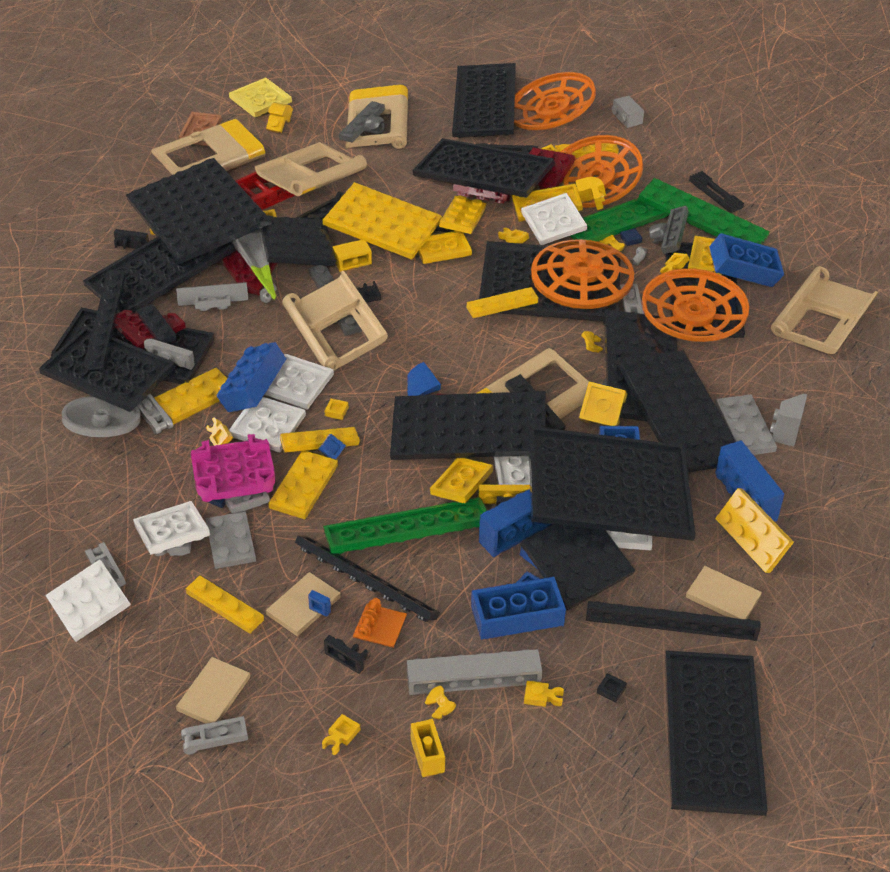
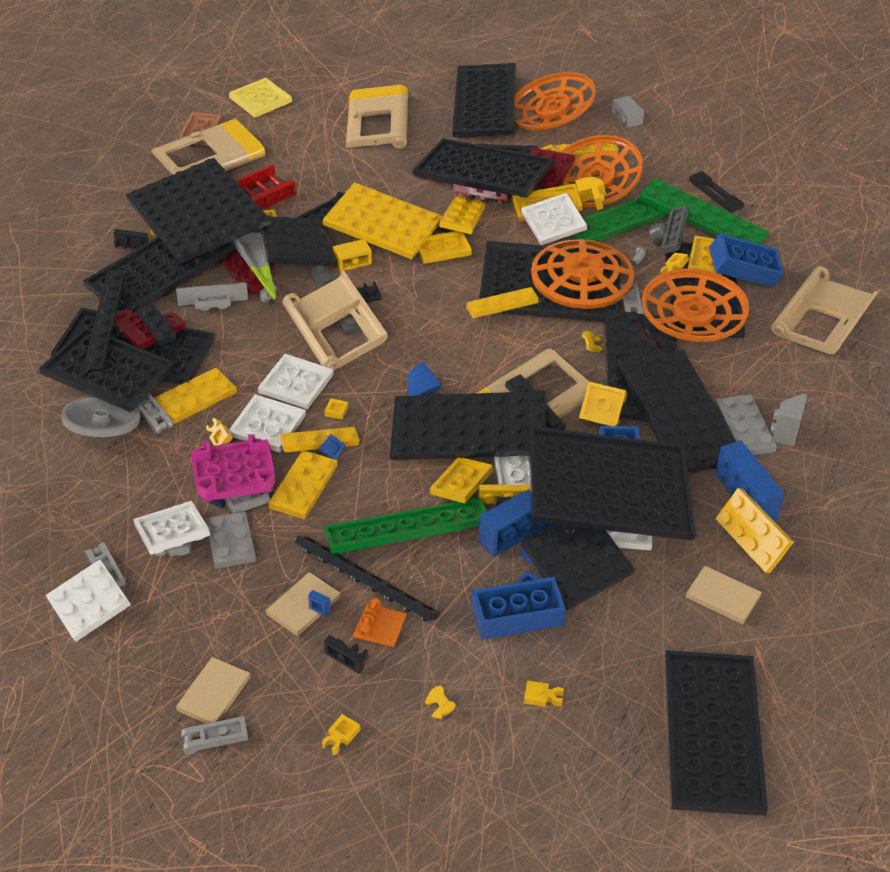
light grey plate [144,339,195,369] -> none
yellow plate [185,575,264,634] -> none
blue brick [216,342,286,412] -> none
tan piece [255,142,367,196] -> none
yellow brick [266,102,293,134] -> none
dark grey plate [339,101,385,143] -> none
light grey brick [407,649,542,695] -> none
yellow brick [411,719,445,778] -> none
yellow plate [498,228,529,244] -> none
black plate [586,601,761,641] -> none
black tile [597,673,627,703] -> none
yellow piece [600,235,624,251] -> none
dark blue tile [620,228,642,246] -> none

